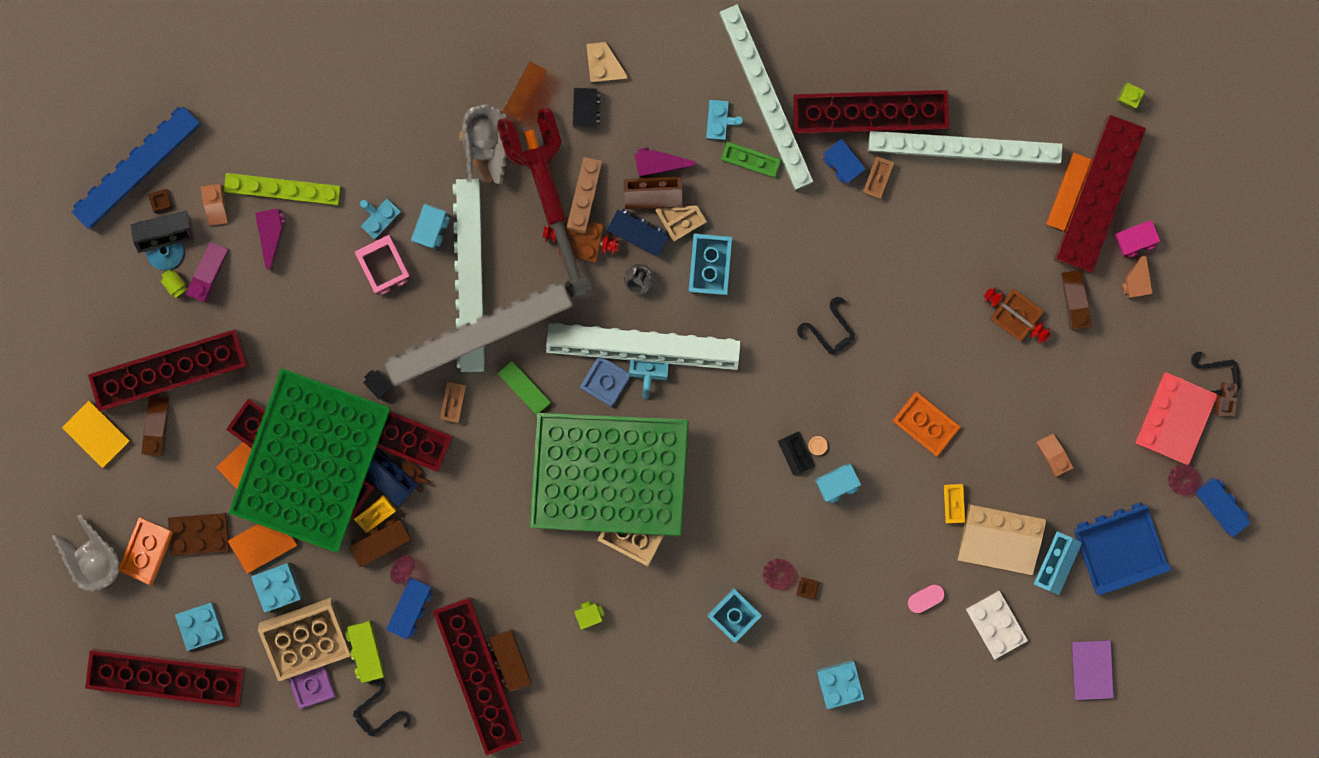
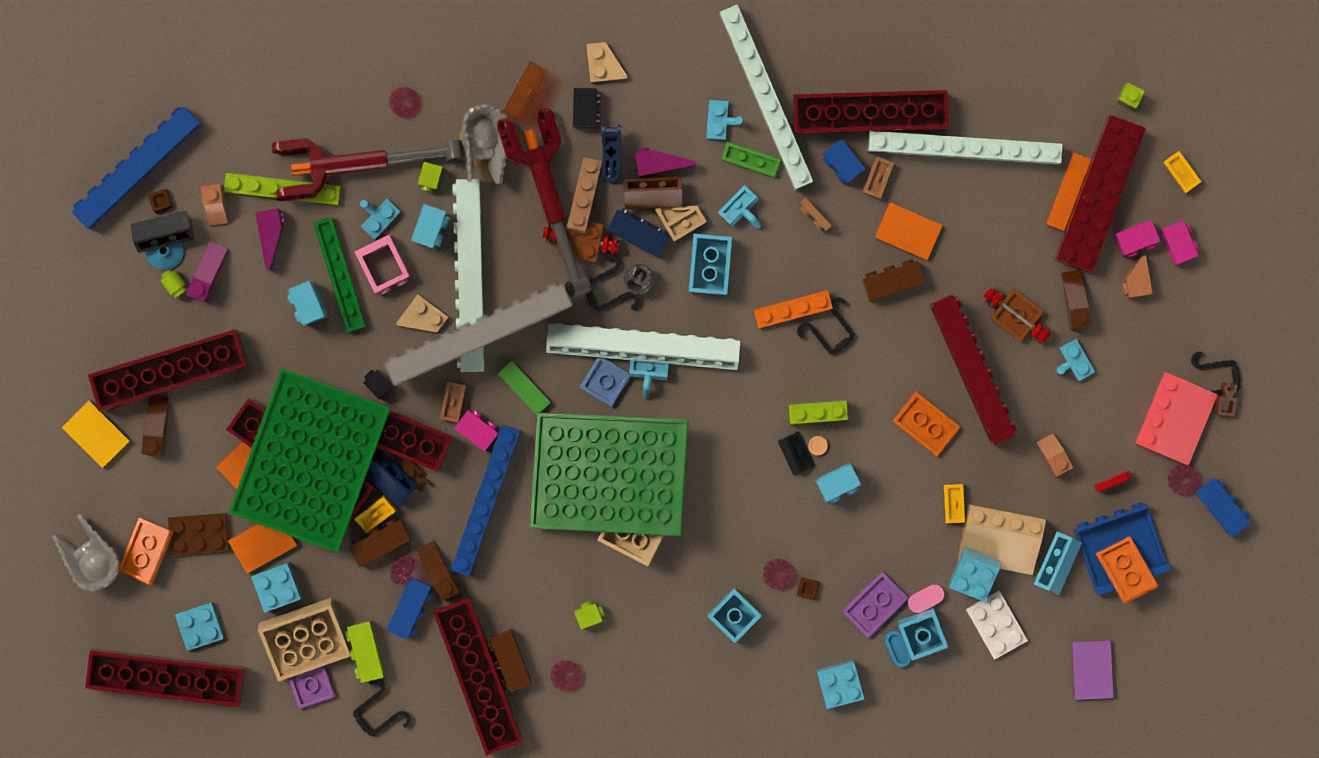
none -> dark red piece [271,138,464,201]
none -> medium azure brick [287,281,328,326]
none -> green plate [313,217,366,333]
none -> clear pink gear [389,86,420,117]
none -> tan wing [396,294,449,333]
none -> reddish brown slope [416,541,460,602]
none -> lime brick [418,162,444,192]
none -> blue brick [451,424,521,576]
none -> dark pink brick [454,410,499,452]
none -> clear pink gear [550,660,581,691]
none -> black piece [585,255,639,311]
none -> dark blue piece [602,124,621,183]
none -> medium azure plate [718,185,761,229]
none -> orange plate [754,290,833,328]
none -> lime brick [788,400,848,424]
none -> medium nougat plate [799,197,832,231]
none -> medium lavender tile [841,571,909,638]
none -> reddish brown brick [862,259,925,301]
none -> orange tile [874,203,943,261]
none -> dark azure tile [884,630,911,667]
none -> medium azure brick [898,608,948,661]
none -> dark red brick [929,294,1017,445]
none -> medium azure brick [949,547,1000,602]
none -> medium azure plate [1055,339,1095,381]
none -> red tile [1094,470,1132,492]
none -> orange tile [1096,536,1158,604]
none -> dark pink brick [1160,220,1199,265]
none -> yellow plate [1162,151,1201,193]

